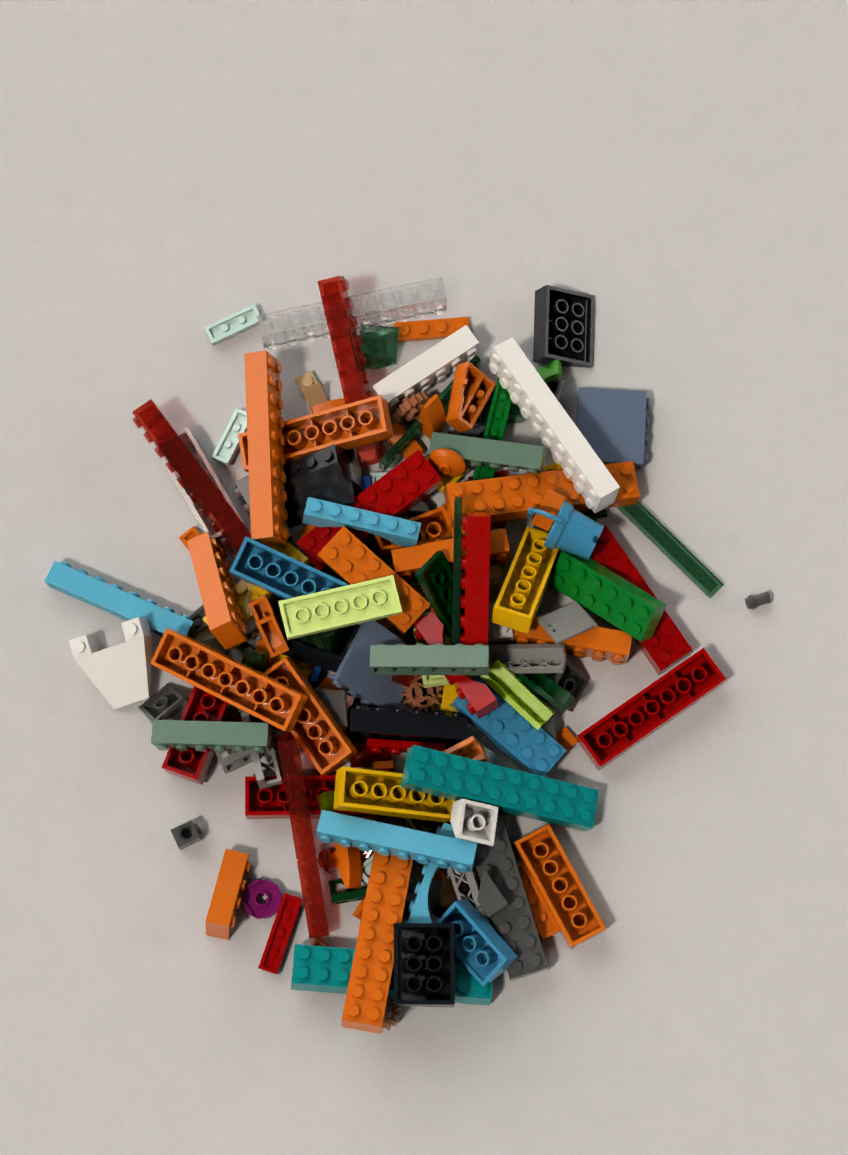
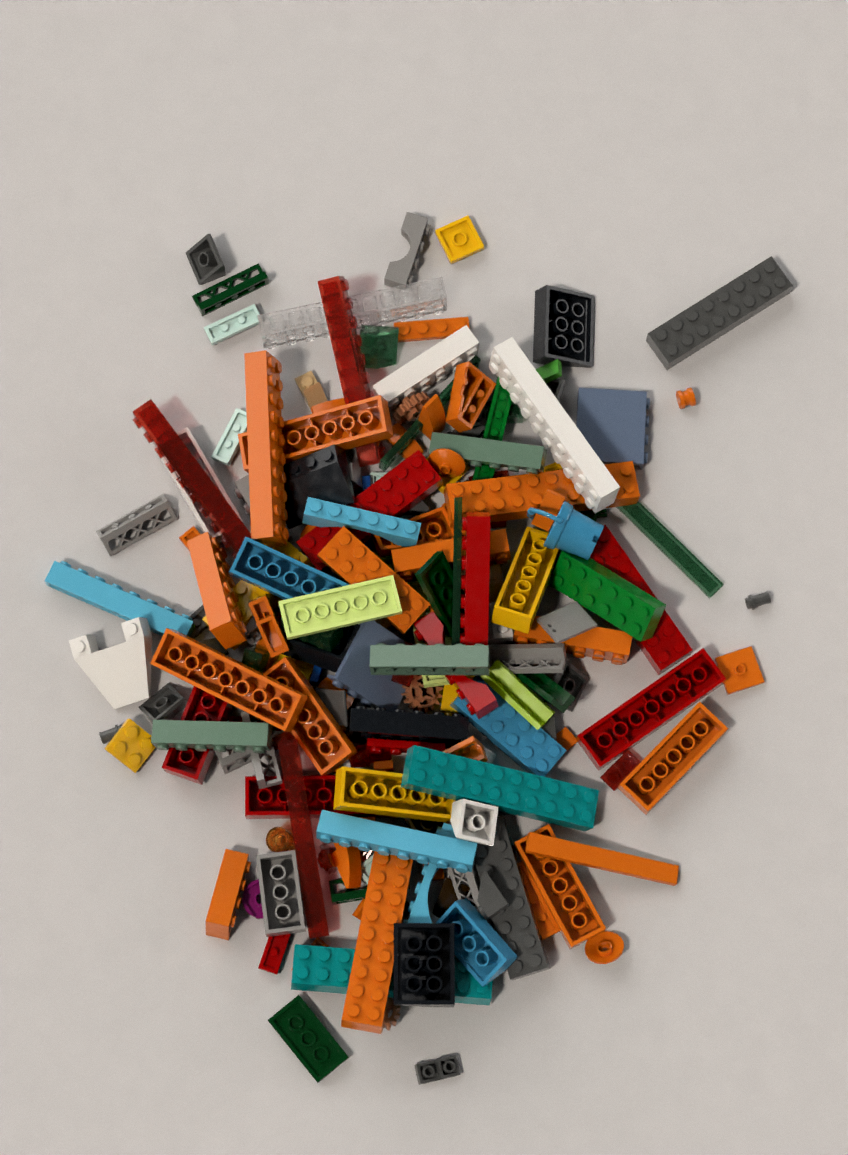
dark grey brick [171,820,203,850] -> none
clear neon green slope [317,791,340,812] -> none
none -> light grey fence [96,494,177,556]
none -> dark grey pin [99,725,122,744]
none -> yellow plate [104,718,155,773]
none -> dark grey slope [186,234,226,285]
none -> dark green fence [192,263,269,316]
none -> light grey brick [256,850,306,937]
none -> clear orange wheel [266,827,300,852]
none -> dark green plate [268,995,349,1083]
none -> light grey arch [384,212,431,291]
none -> dark grey slope [414,1055,460,1085]
none -> yellow plate [435,215,484,264]
none -> orange tile [525,832,679,886]
none -> orange dish [585,931,624,964]
none -> clear red slope [600,750,641,791]
none -> orange brick [618,702,728,815]
none -> dark grey brick [646,256,793,370]
none -> orange wheel [676,387,696,409]
none -> orange plate [714,646,764,695]

